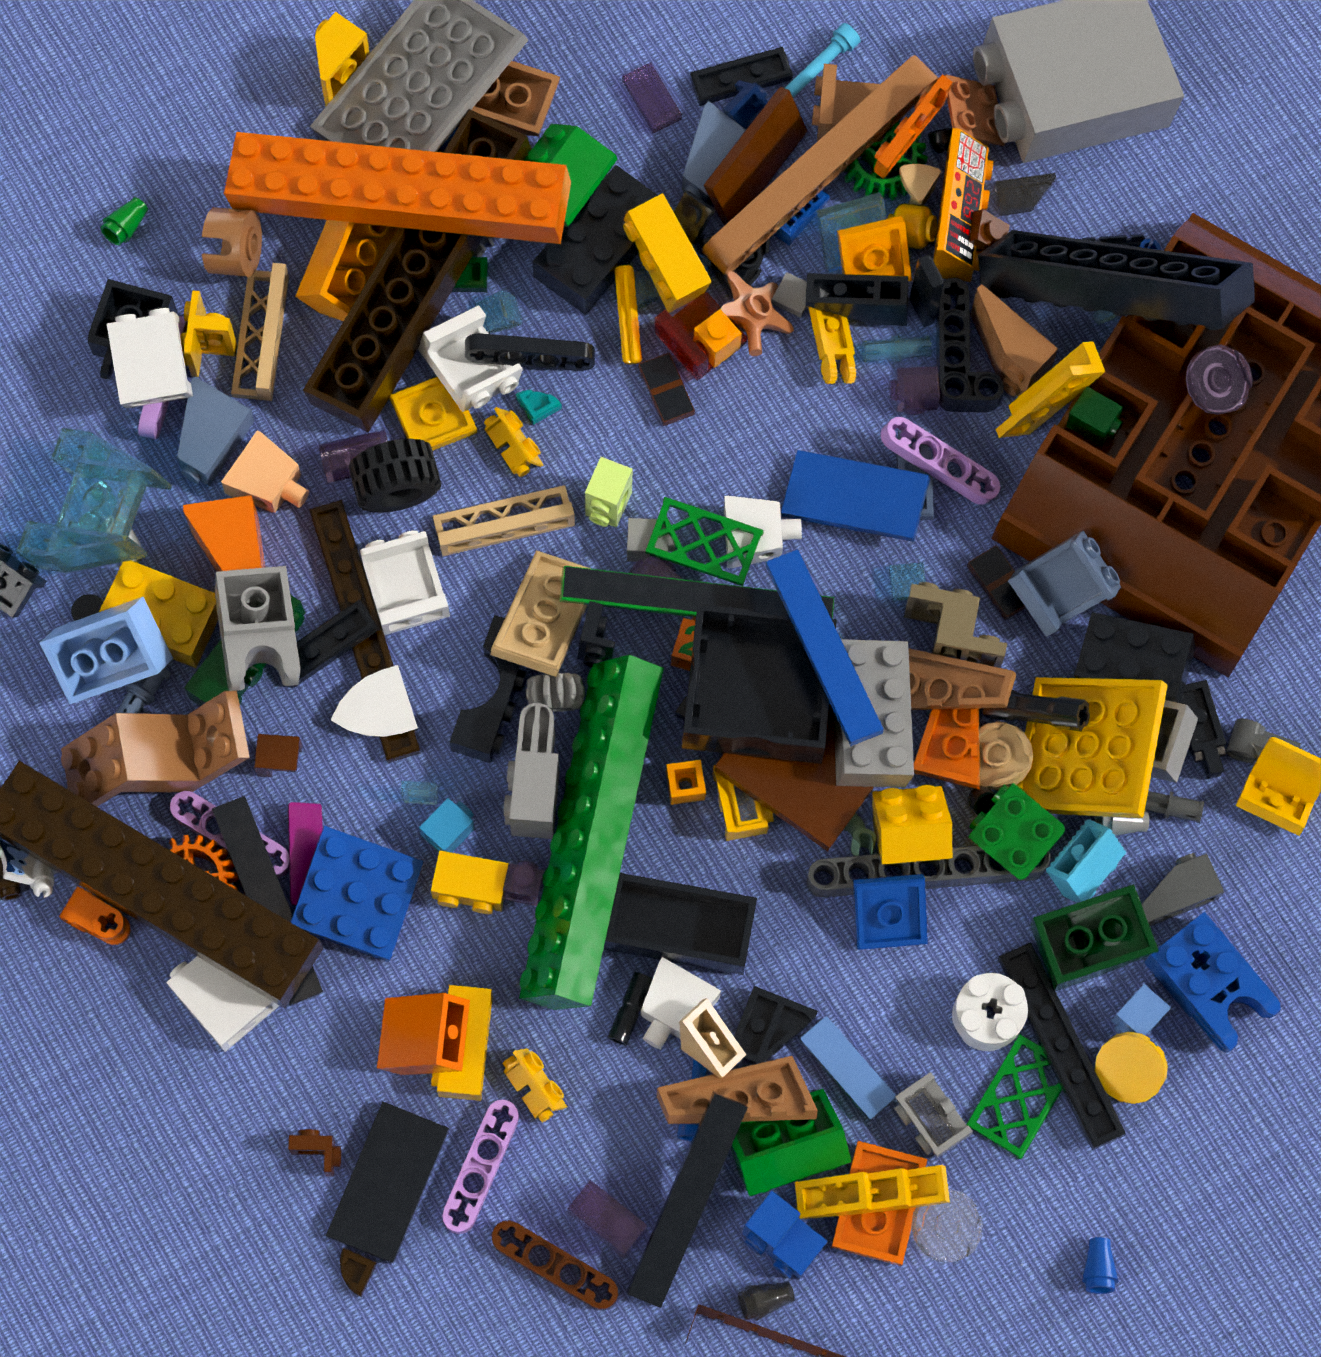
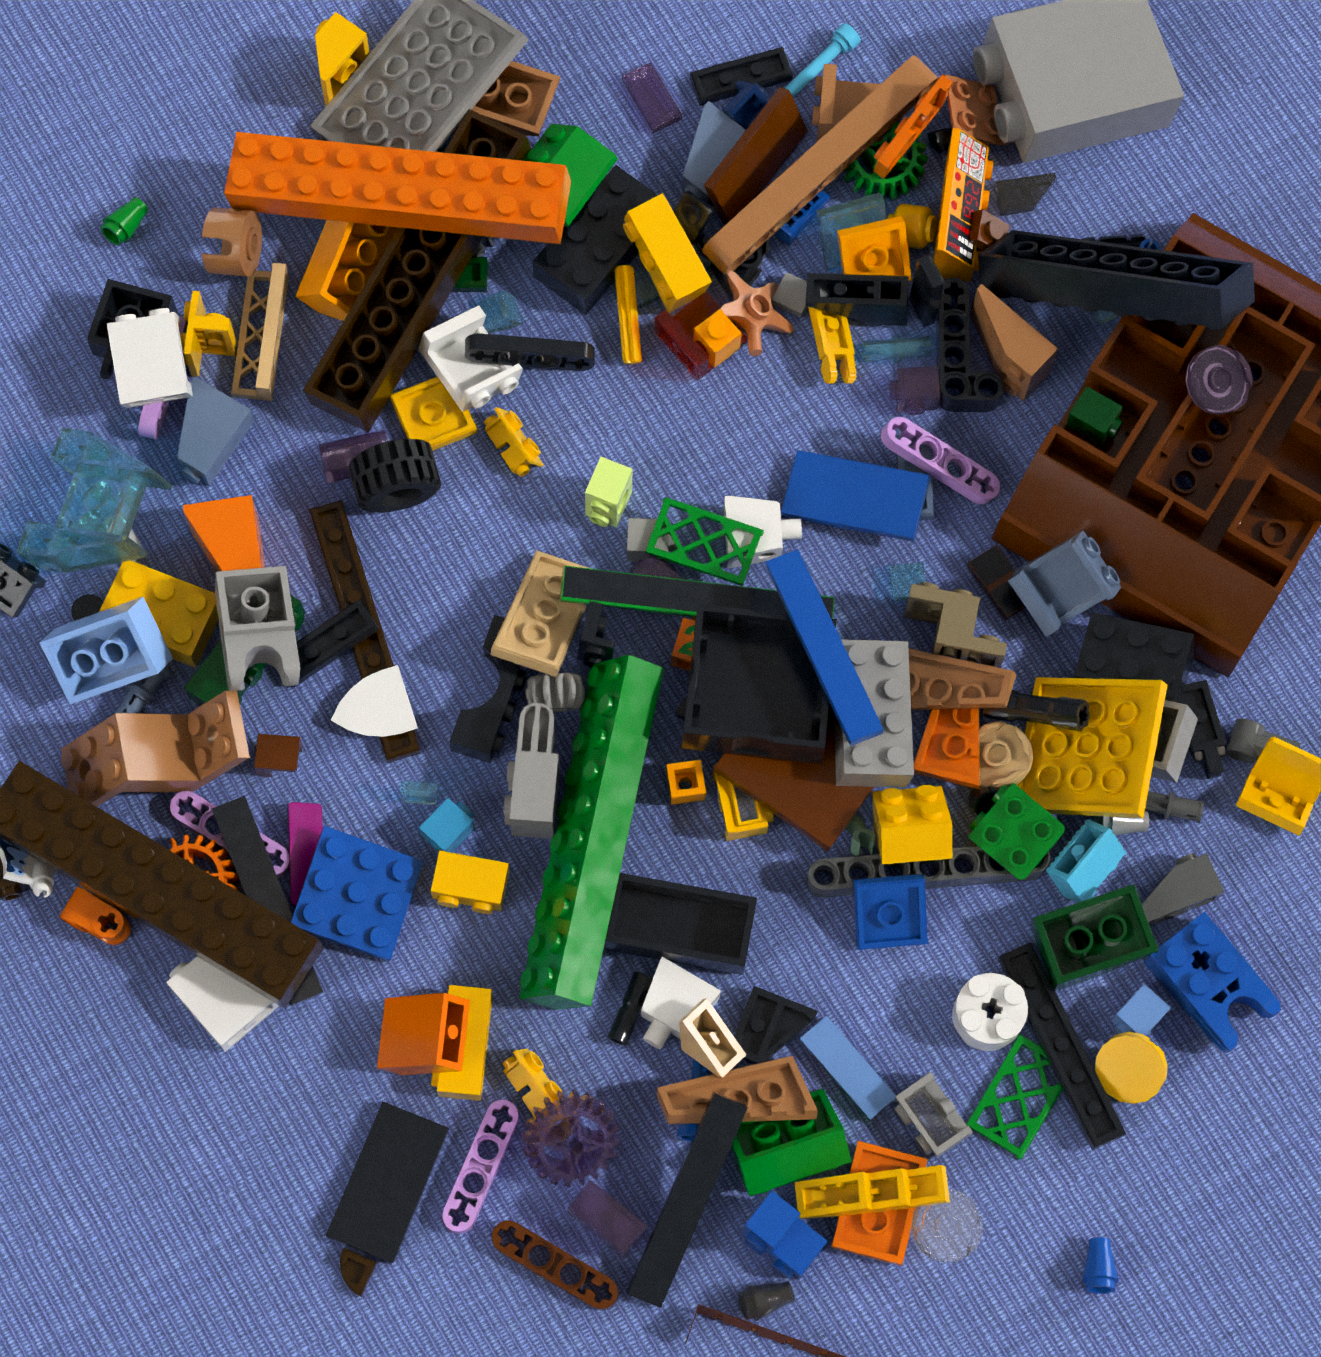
light nougat torso [221,430,309,513] -> none
reddish brown bracket [288,1129,341,1177] -> none
white panel [360,531,450,635] -> none
tan fence [433,485,575,557] -> none
clear purple brick [503,861,545,906] -> none
teal tile [515,390,562,425] -> none
black tile [638,352,695,426] -> none
tan tile [899,164,941,206] -> none
yellow fence [995,341,1105,438] -> none
none -> clear purple gear [522,1089,620,1188]

